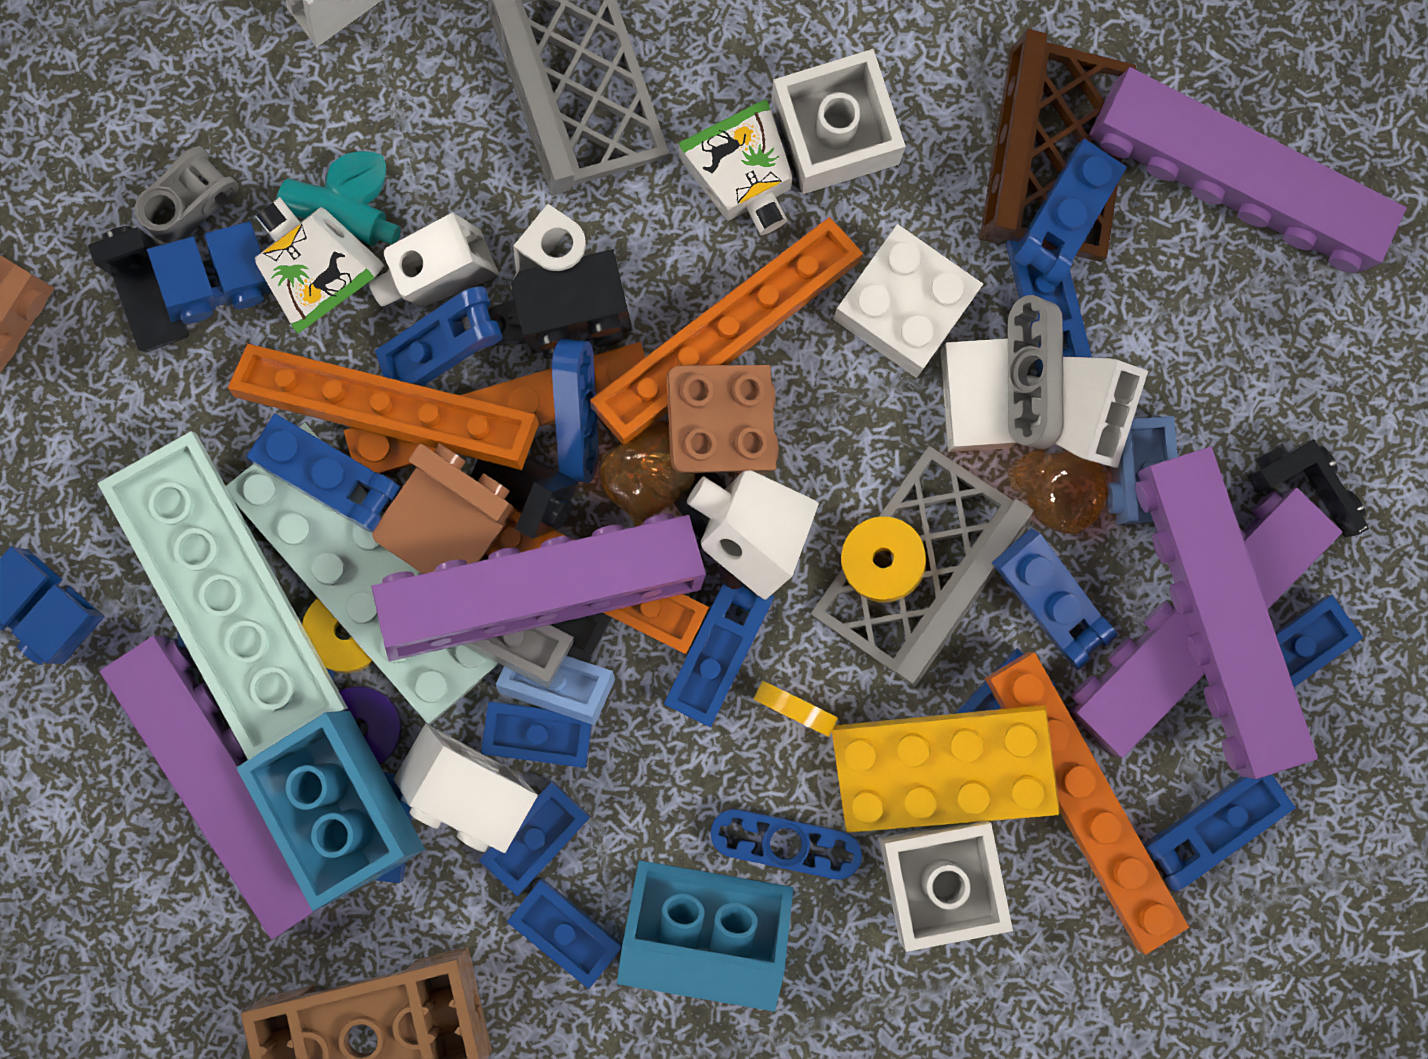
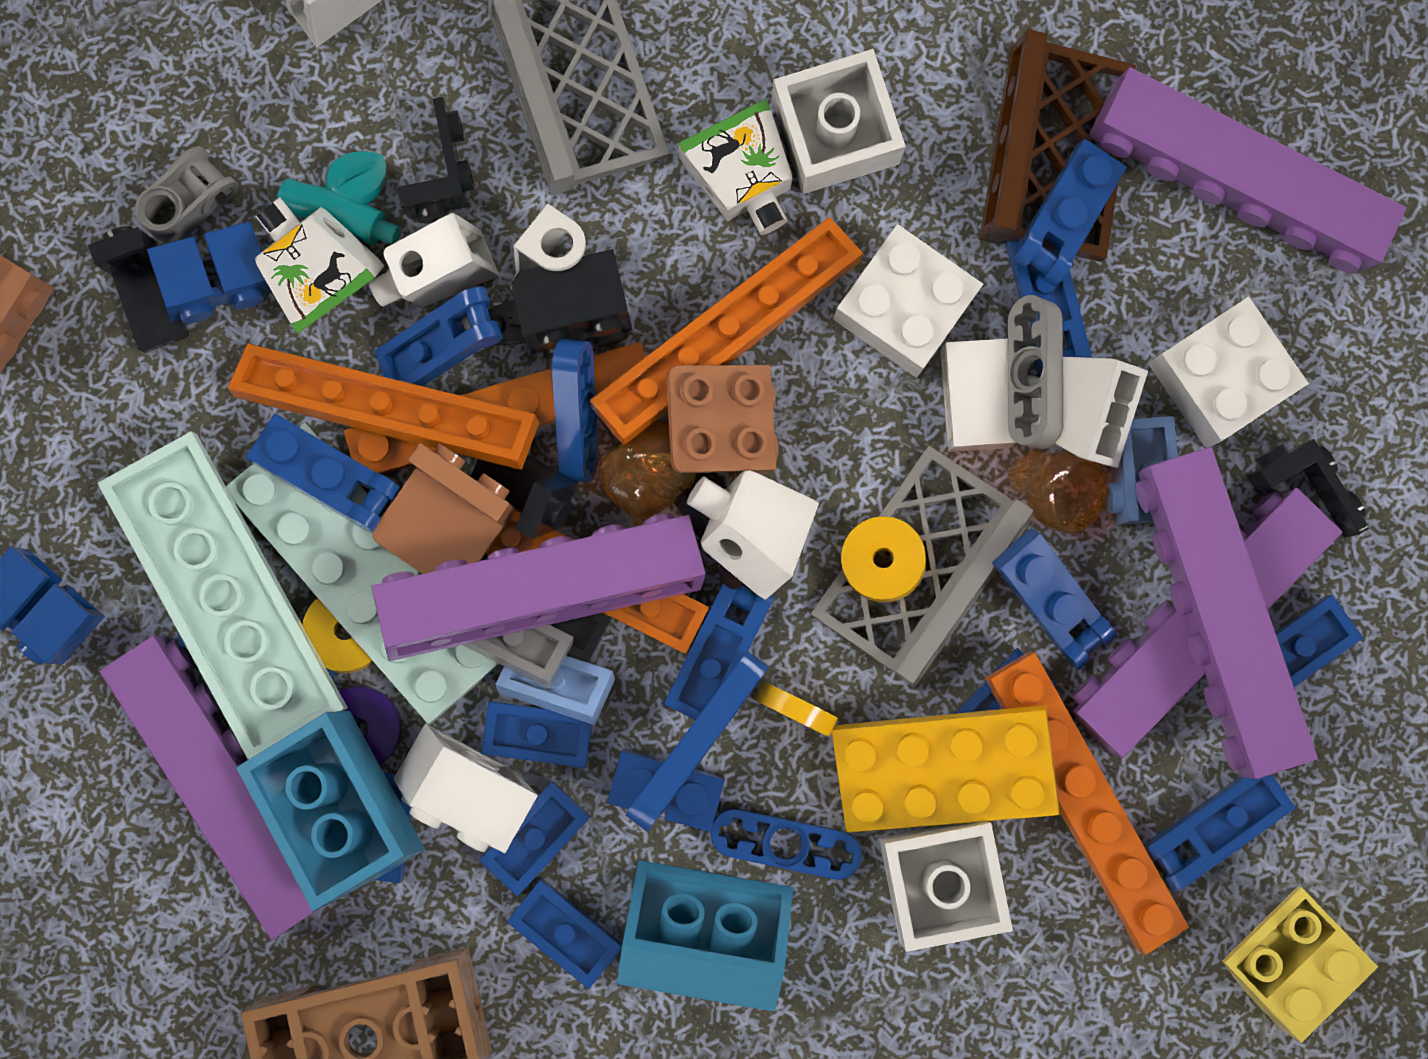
none -> black bracket [397,96,475,223]
none -> blue piece [607,749,725,832]
none -> blue beam [625,651,769,832]
none -> white brick [1148,297,1309,448]
none -> light yellow slope [1222,886,1378,1043]

